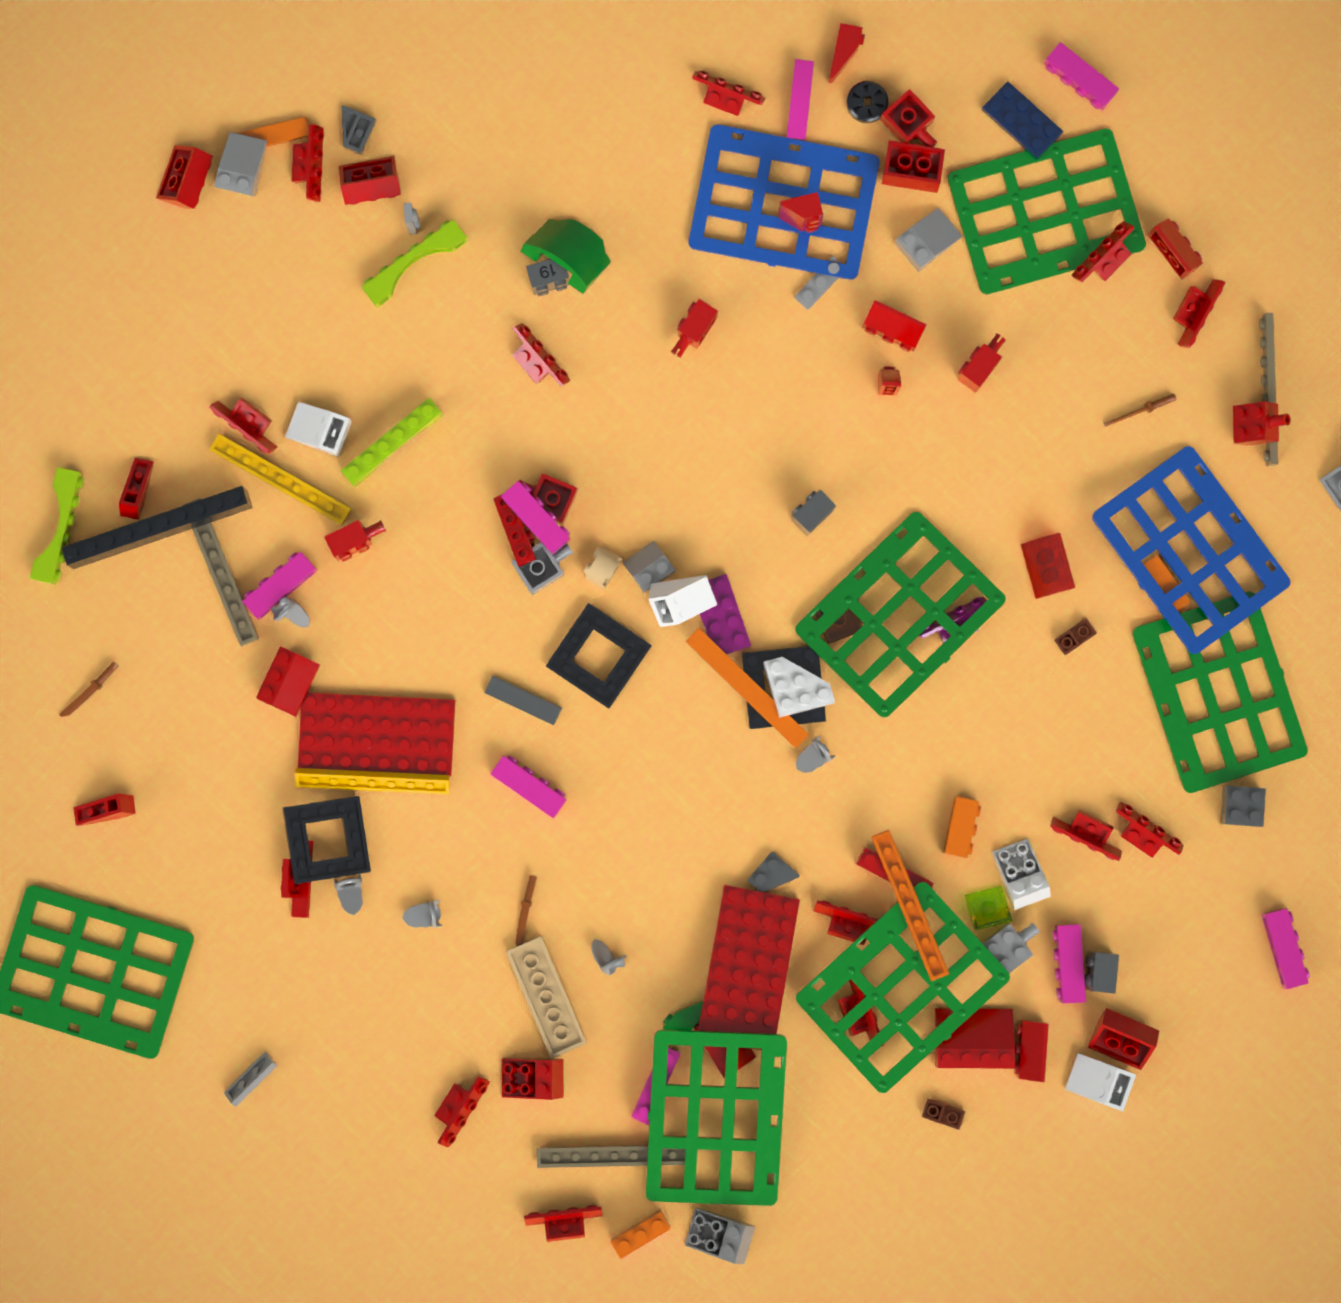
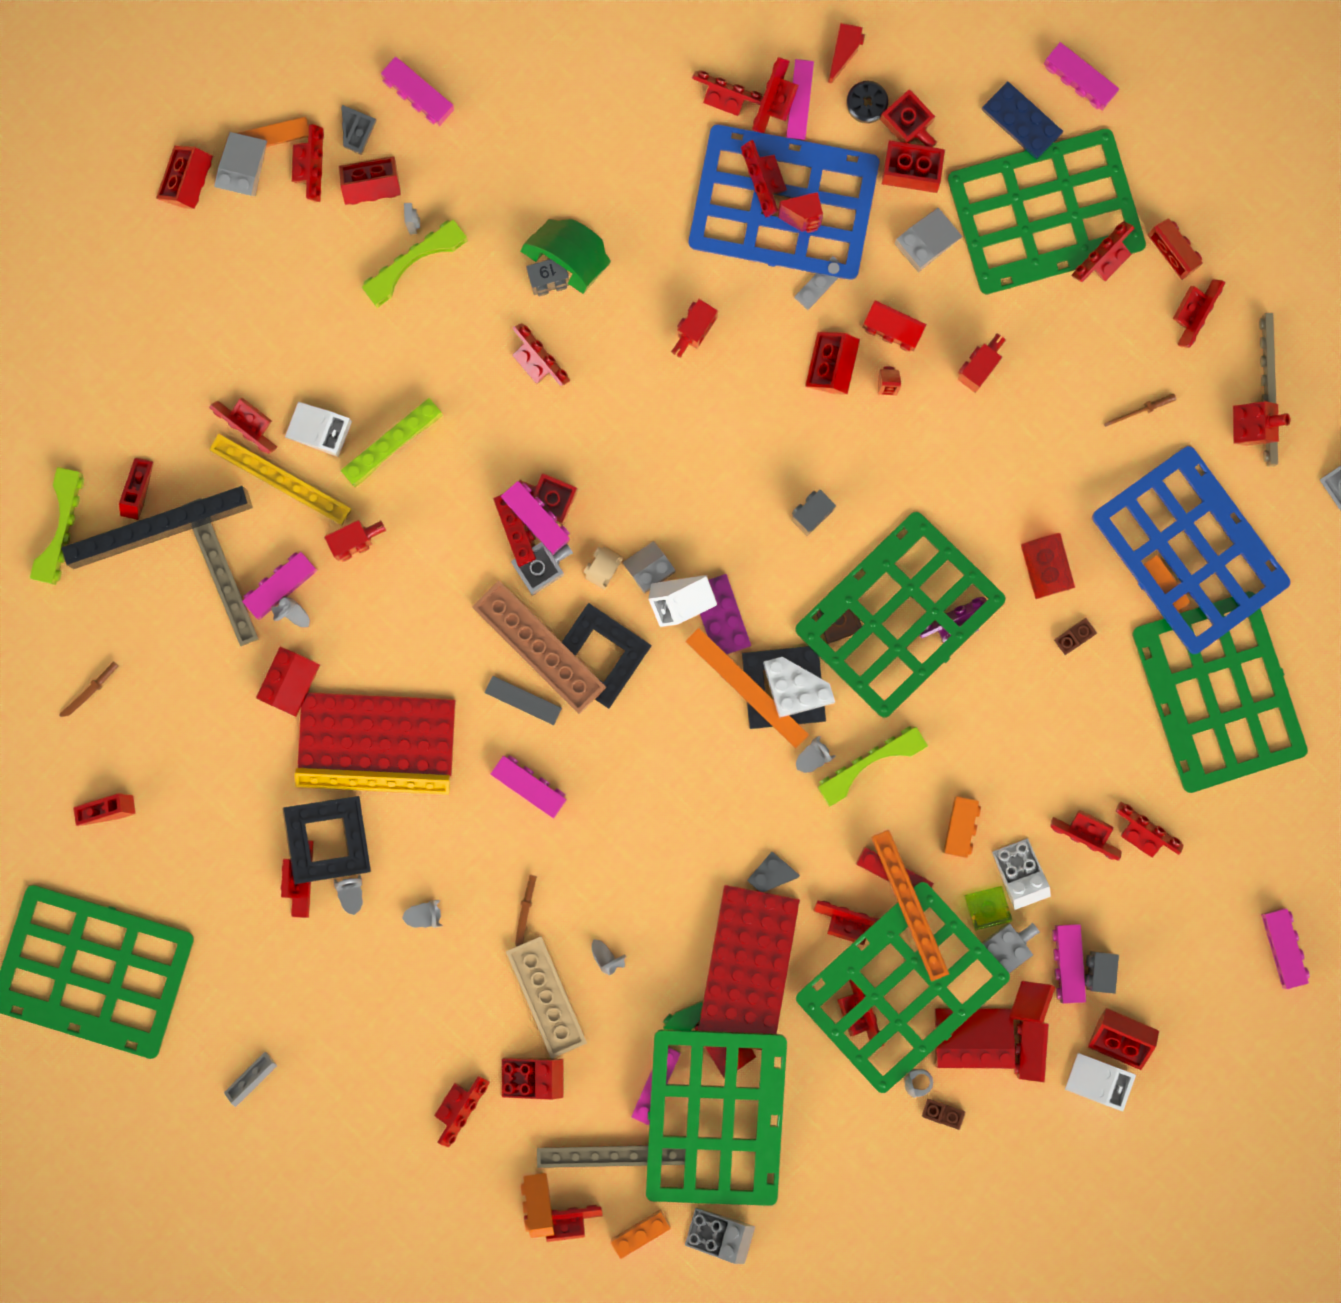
dark grey brick [1221,786,1266,827] -> none
none -> dark pink brick [381,56,454,126]
none -> nougat plate [472,580,607,715]
none -> orange brick [520,1173,554,1238]
none -> red bracket [741,140,787,217]
none -> red bracket [752,57,799,133]
none -> red slope [805,332,860,395]
none -> lime arch [817,726,928,807]
none -> light grey piece [904,1069,933,1098]
none -> red tile [1009,981,1055,1023]

